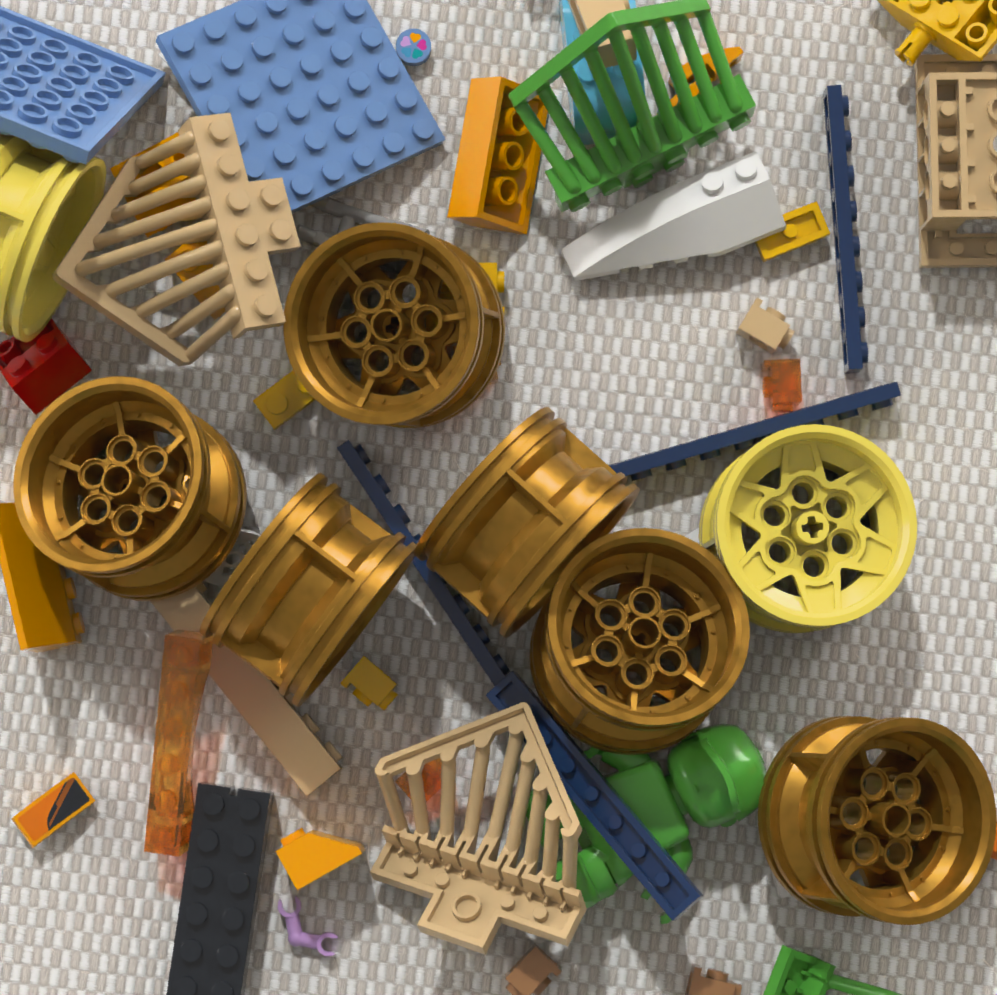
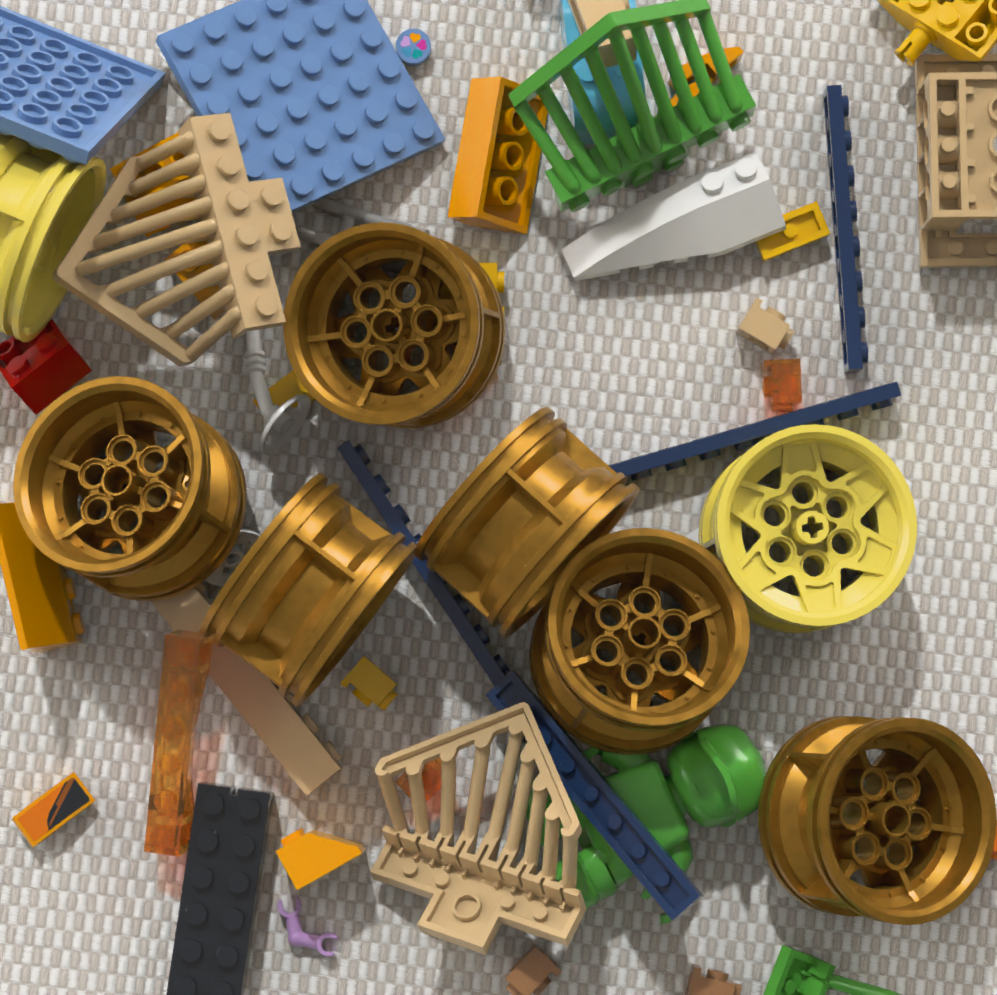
none -> white dish [244,330,311,455]

